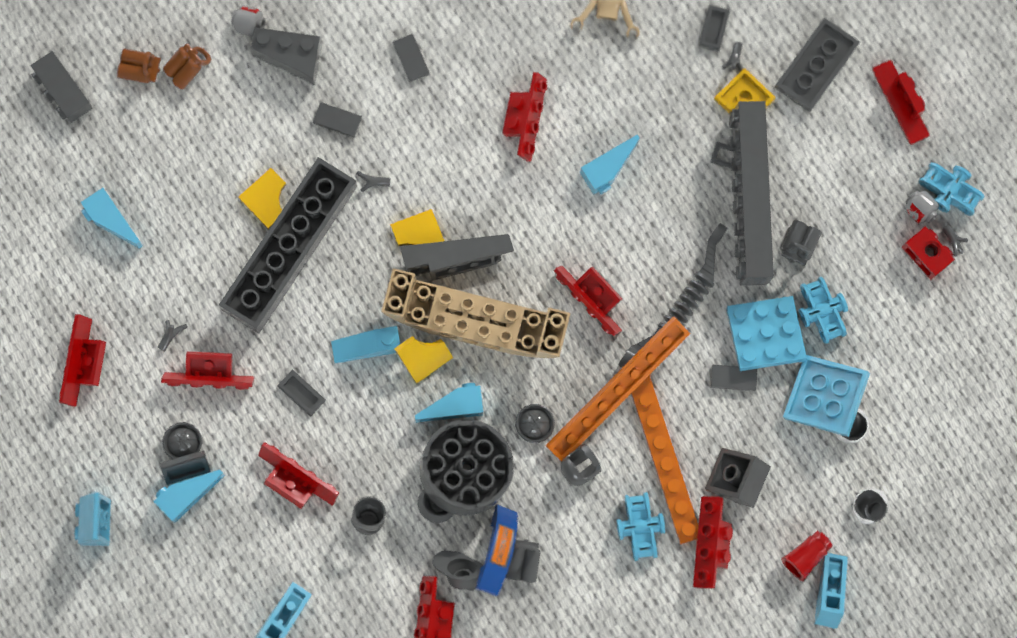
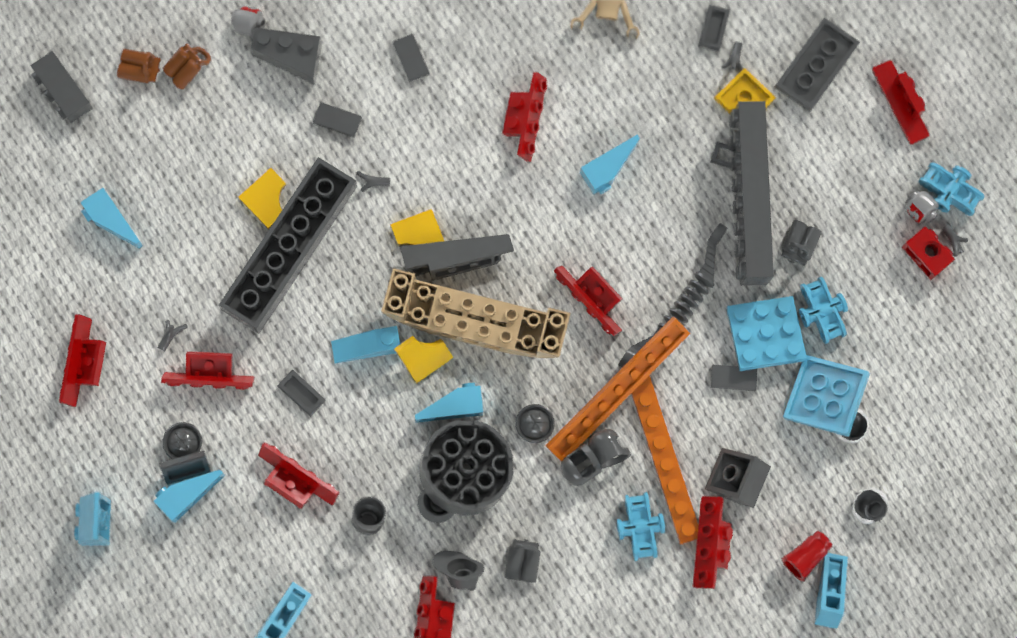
blue slope [476,504,518,596] -> none
none -> dark grey helmet [588,429,631,469]

